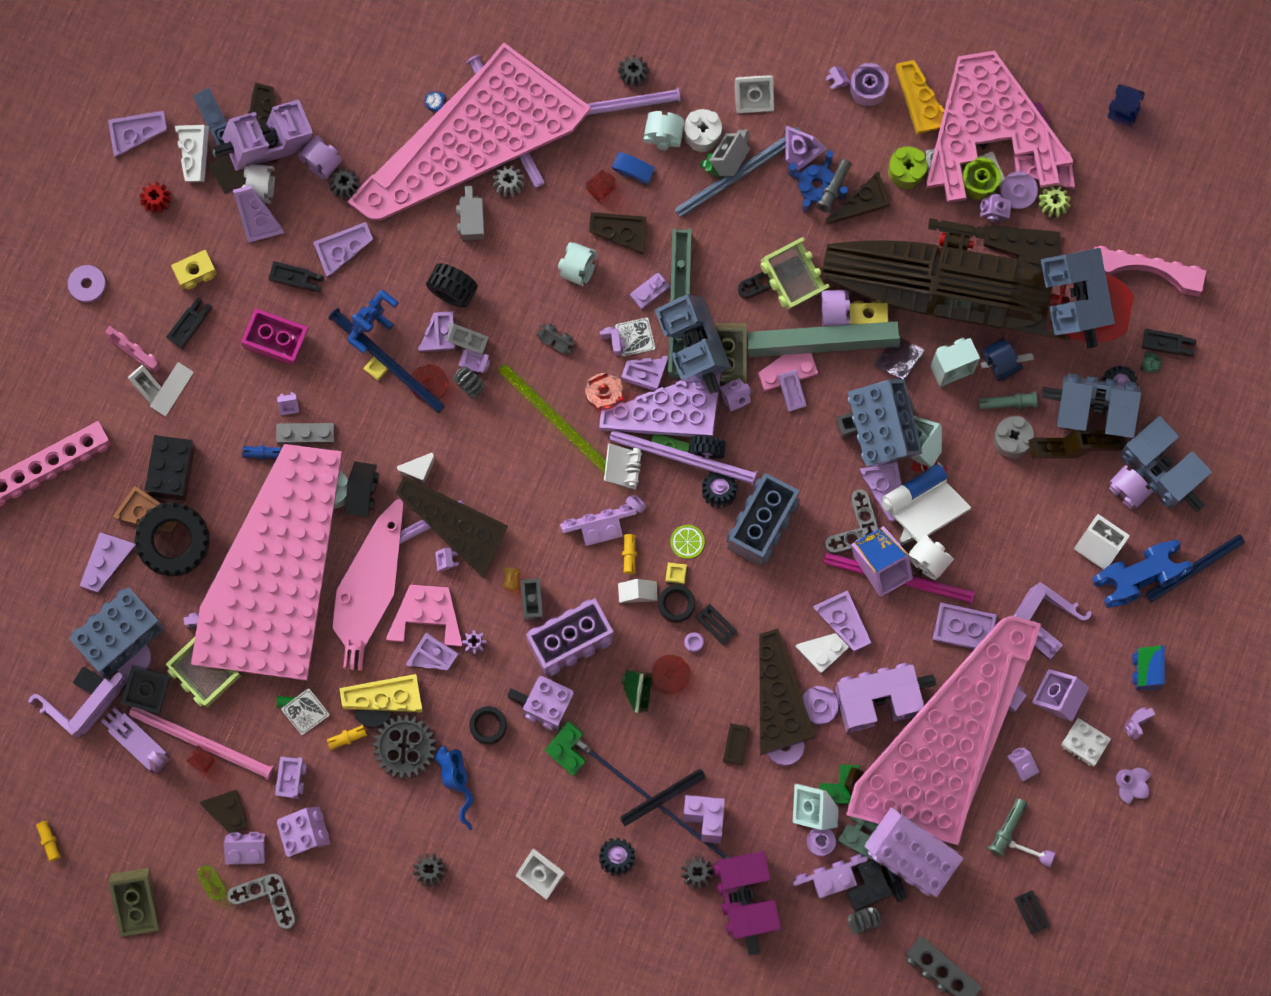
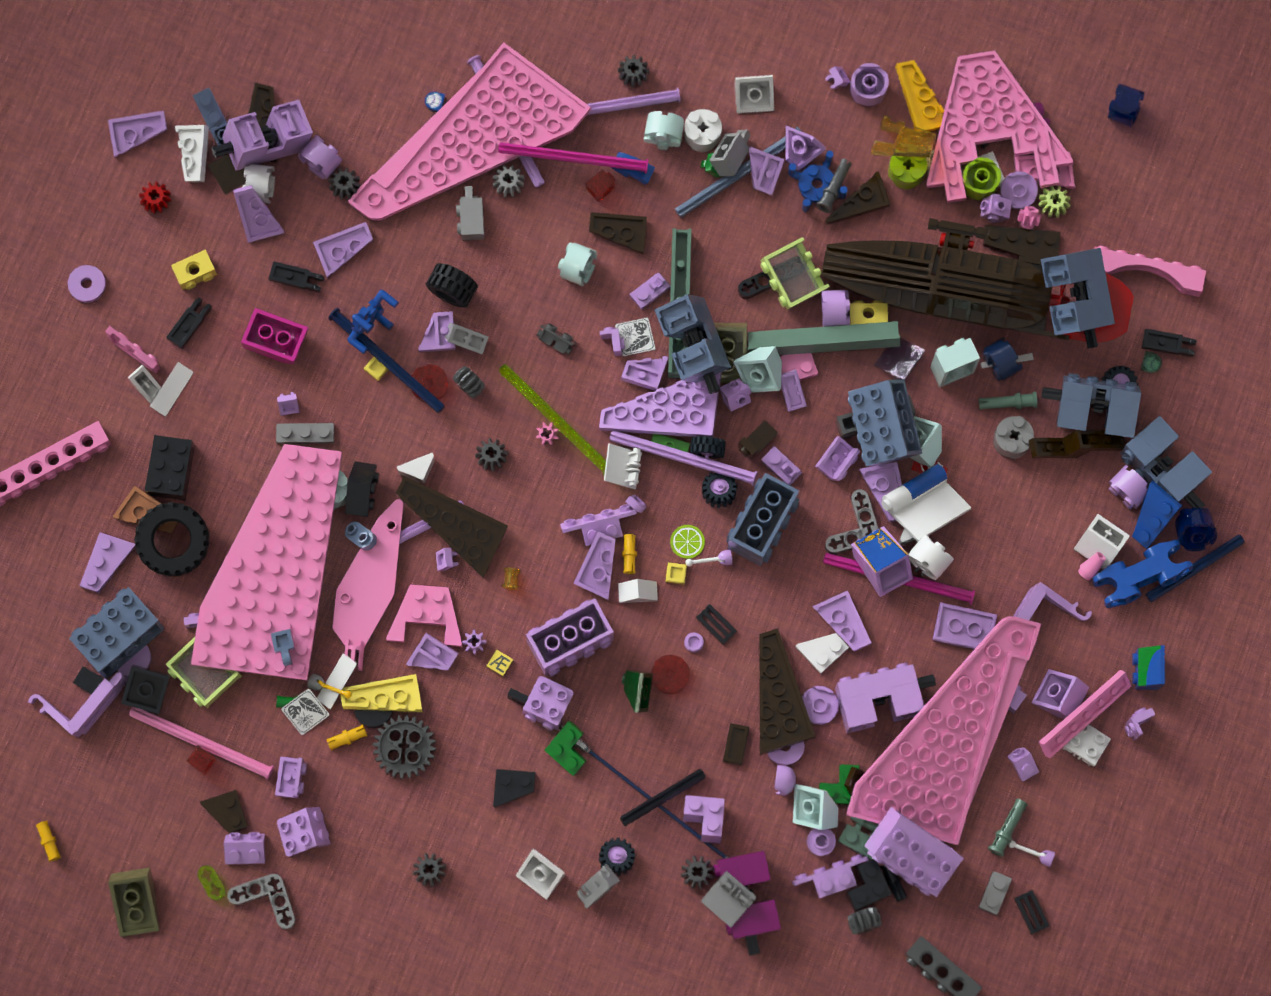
lavender hinge [101,707,170,774] -> none
blue pin [242,445,282,460] -> none
blue animal [434,746,473,830] -> none
lavender bracket [459,348,490,373] -> none
black tyre [469,706,507,745] -> none
dark grey brick [521,578,543,622] -> none
clear red plate [585,373,623,411] -> none
black tyre [659,585,695,623] -> none
lavender hinge [1033,620,1063,659] -> none
lavender plate [1116,768,1151,804] -> none
none -> sand blue plate [271,629,295,666]
none -> hinge [307,674,352,699]
none -> white sticker [317,653,357,709]
none -> sand blue plate [345,522,377,551]
none -> dark grey gear [475,438,508,471]
none -> light yellow tile [487,650,513,677]
none -> black wing [493,769,536,808]
none -> dark pink axle [498,142,648,174]
none -> bright pink gear [536,422,560,445]
none -> lavender wing [573,531,616,600]
none -> light grey hinge [577,864,620,909]
none -> hinge [685,550,732,566]
none -> light grey hinge [701,871,756,927]
none -> light aqua slope [734,346,782,393]
none -> dark brown bracket [738,421,778,460]
none -> lavender wing [749,147,785,195]
none -> lavender plate [761,446,802,485]
none -> lavender hair [775,765,796,796]
none -> lavender bracket [815,436,860,481]
none -> clear yellow wing [871,116,936,158]
none -> light grey plate [978,871,1012,915]
none -> bright pink gear [1017,206,1041,229]
none -> bright pink plate [1039,670,1131,758]
none -> bright pink cone [1078,552,1106,580]
none -> blue wing [1132,481,1182,549]
none -> clear blue brick [1175,508,1217,552]

